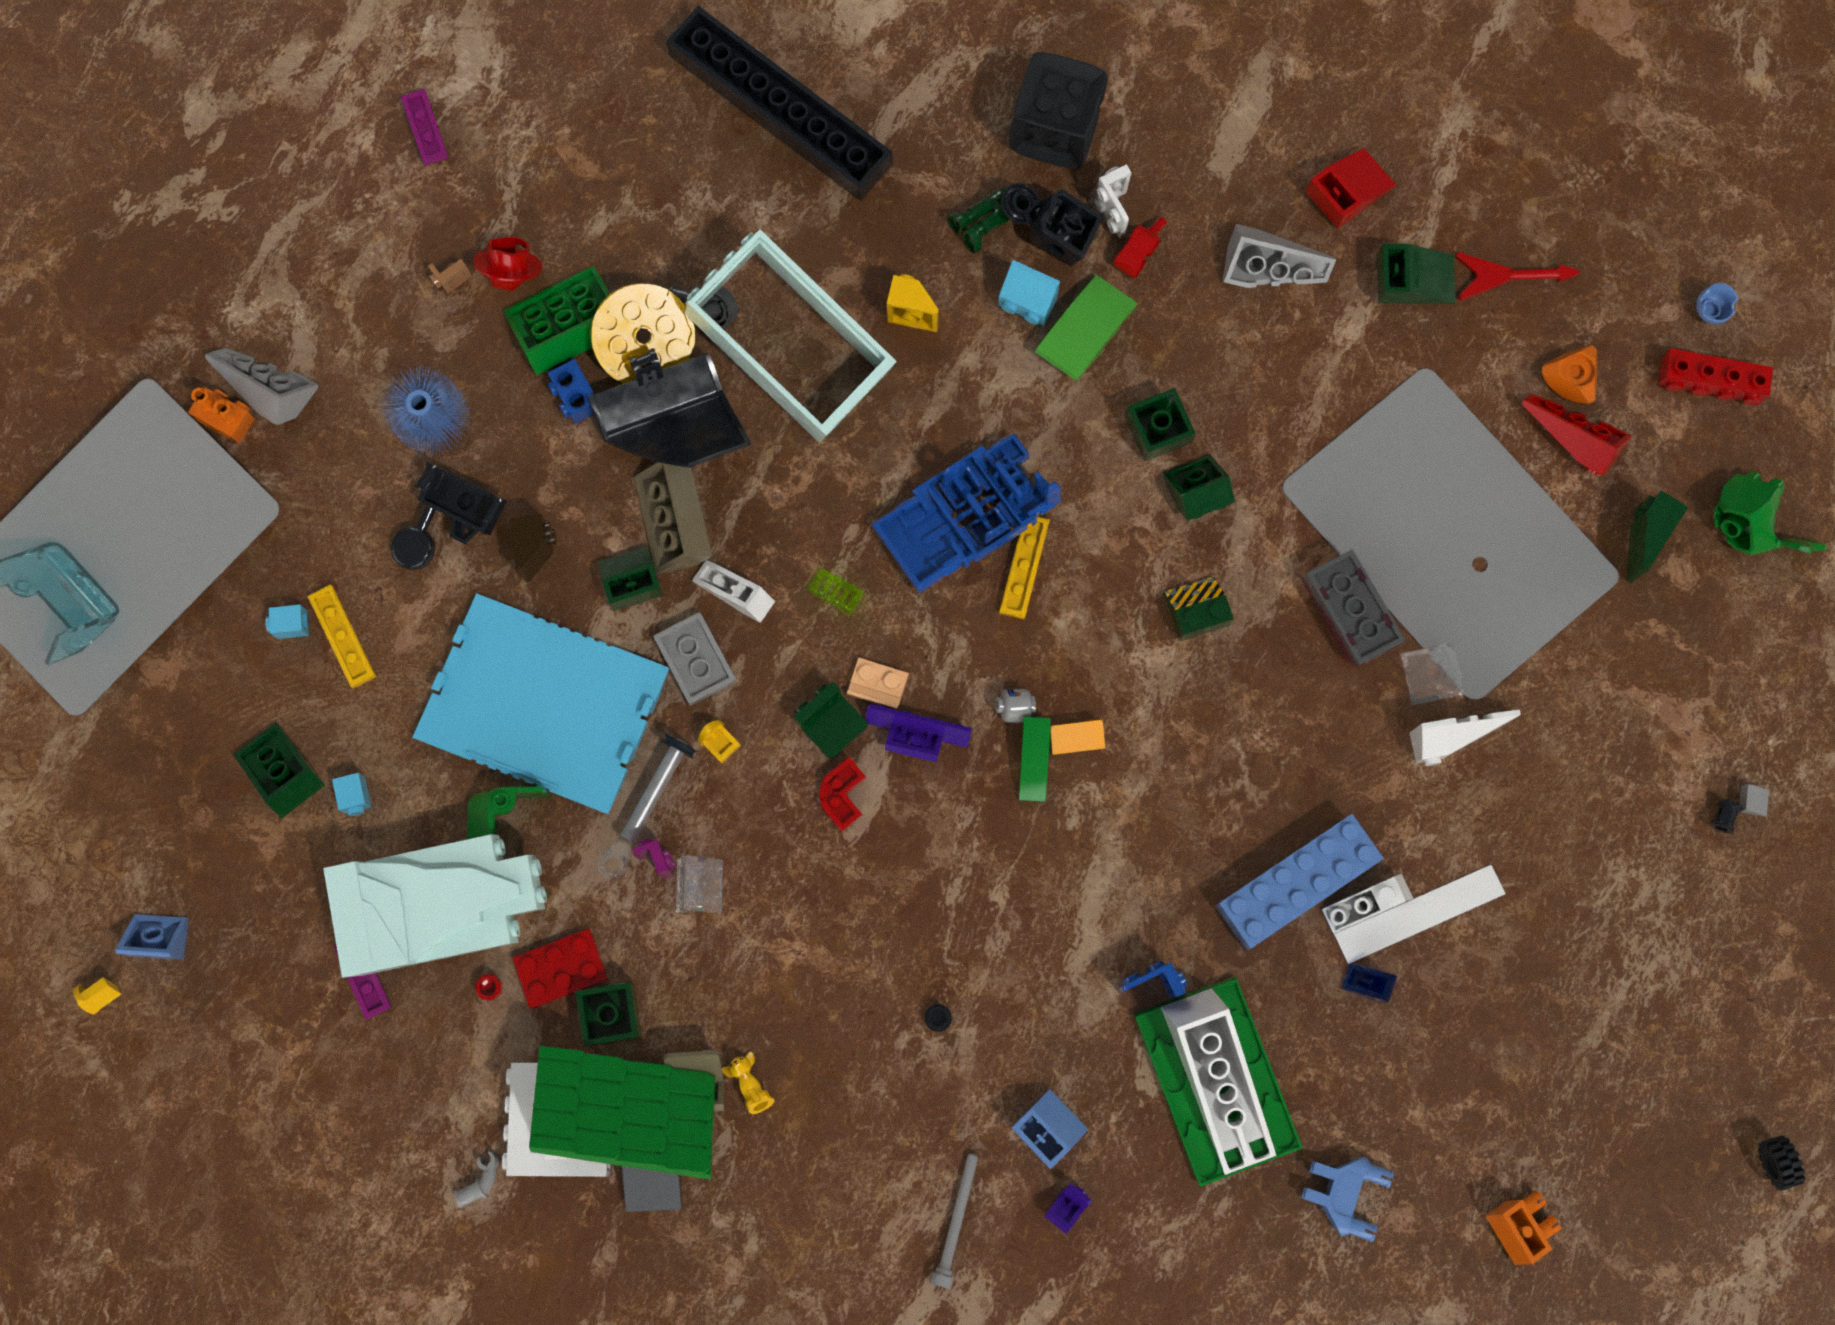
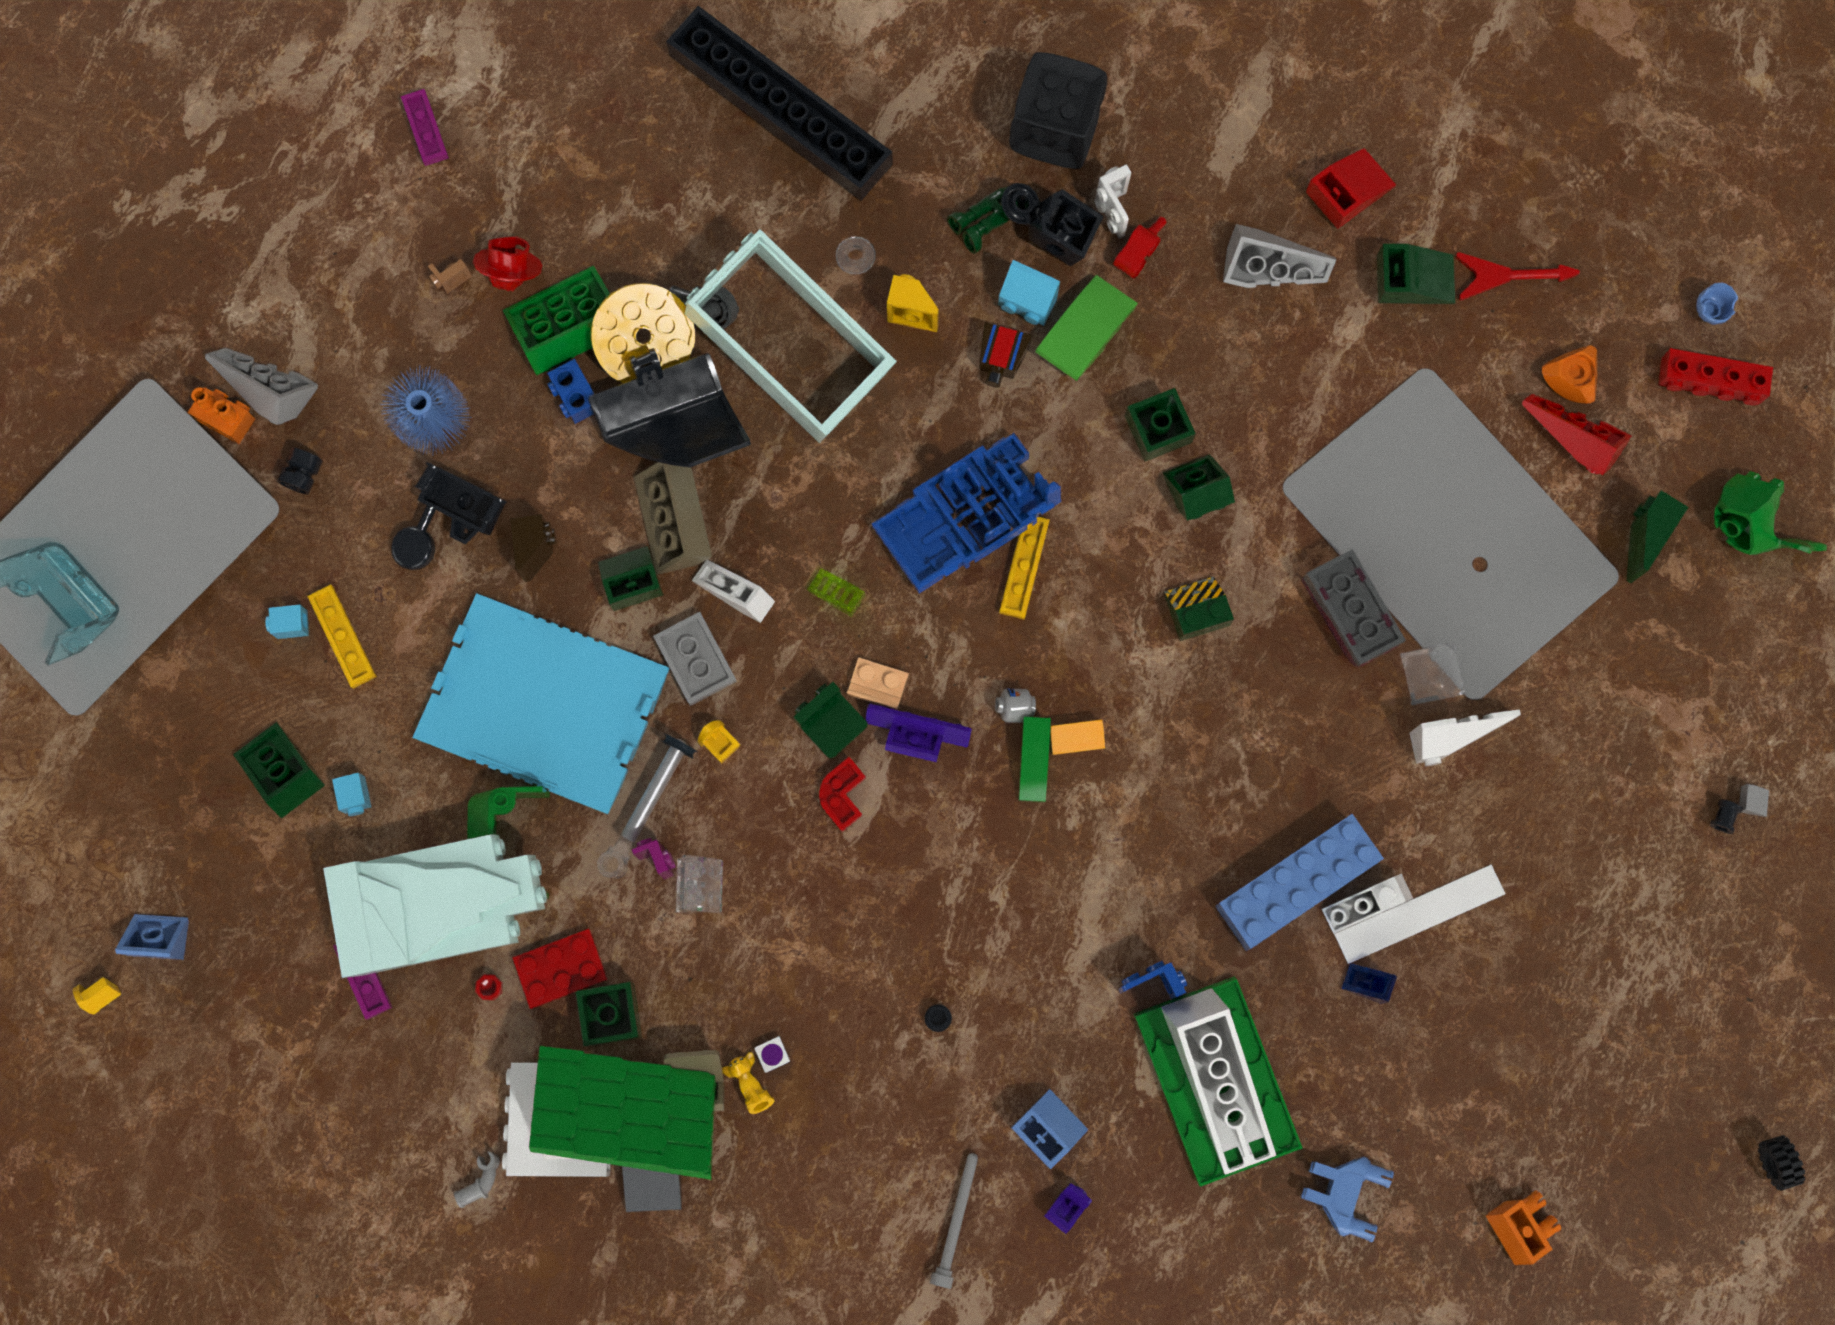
none -> black wheel [277,447,323,495]
none -> tile [754,1036,791,1073]
none -> clear piece [836,237,876,275]
none -> torso [979,322,1032,388]

